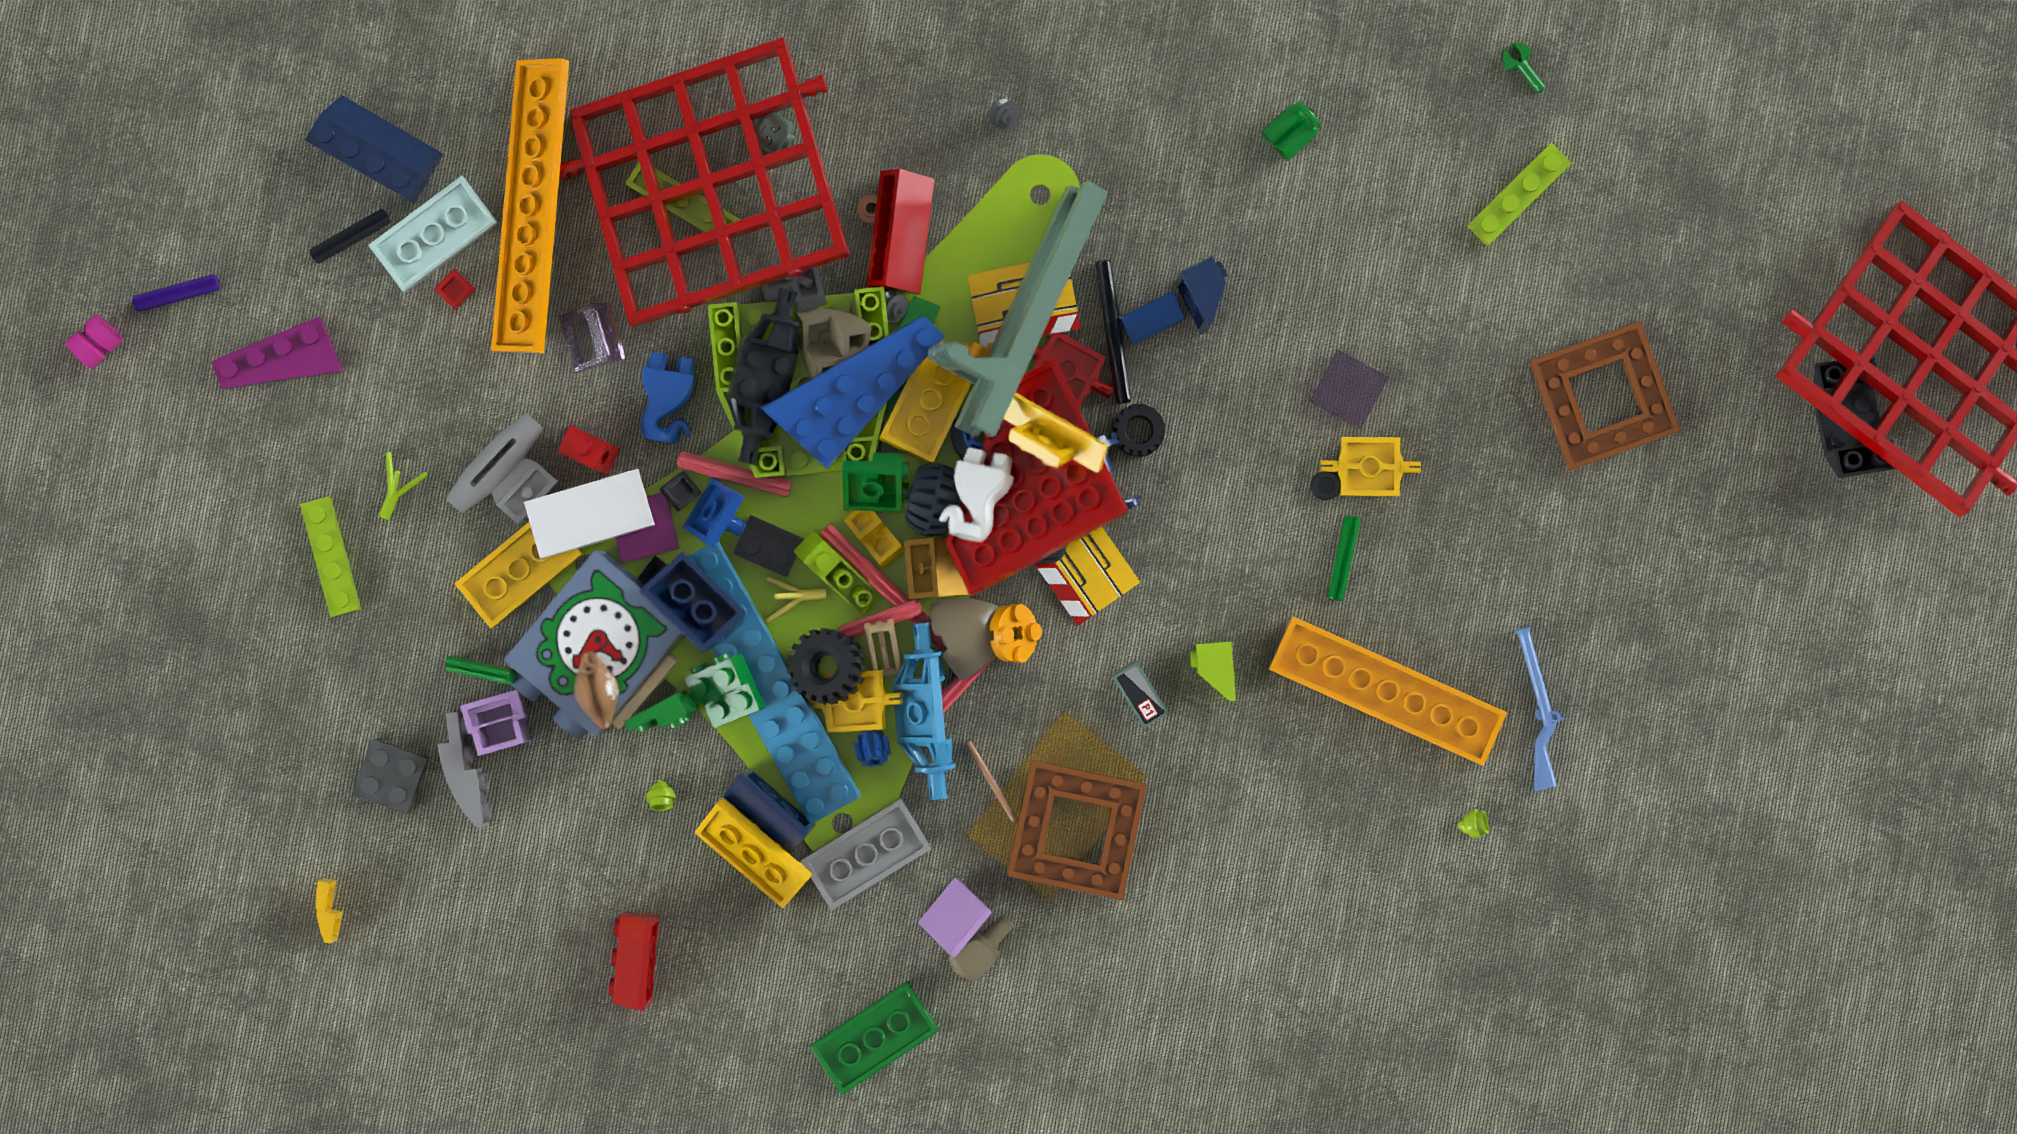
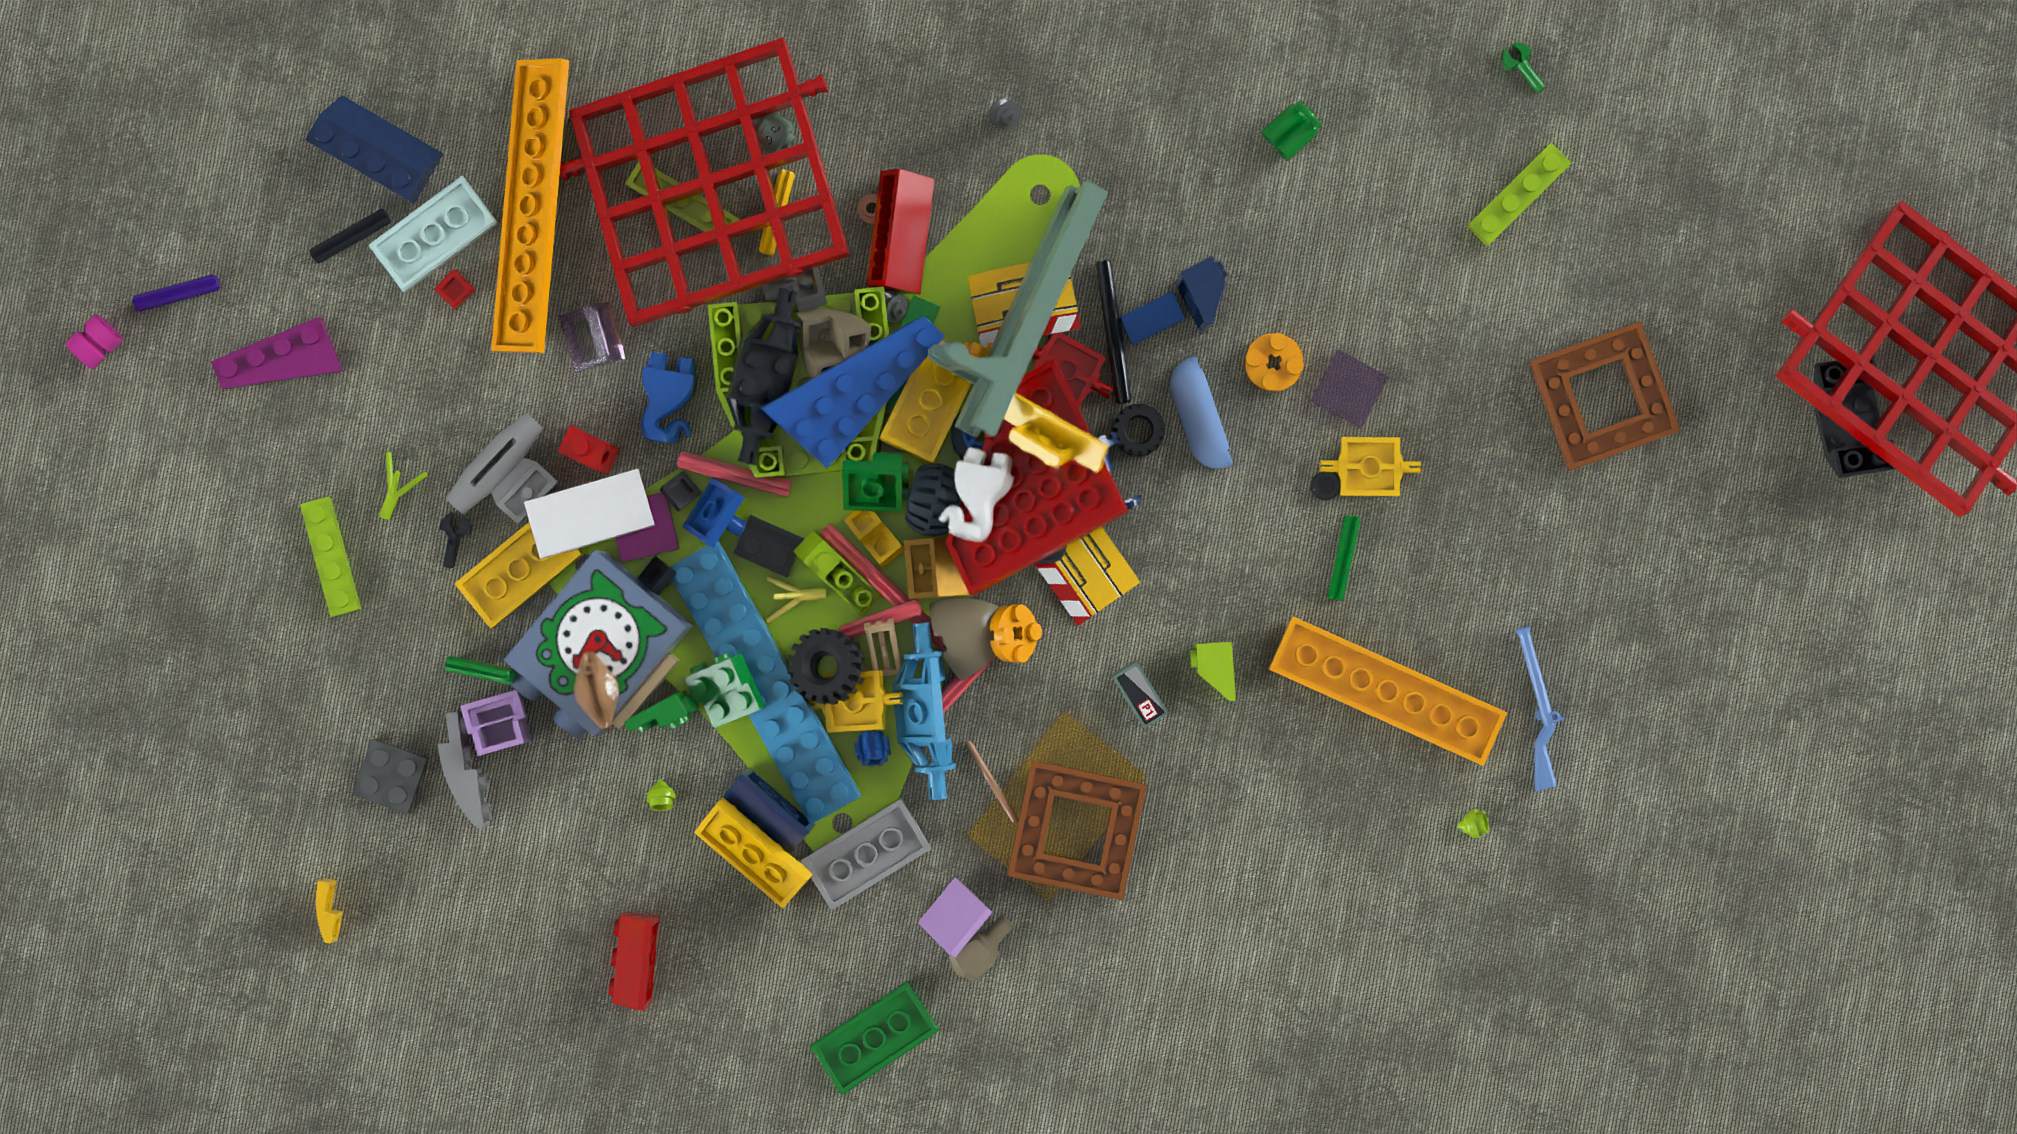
dark blue slope [640,551,746,654] -> none
none -> black bar [439,512,472,569]
none -> yellow axle [759,169,795,255]
none -> light blue brick [1170,355,1233,469]
none -> light orange plate [1244,333,1304,392]

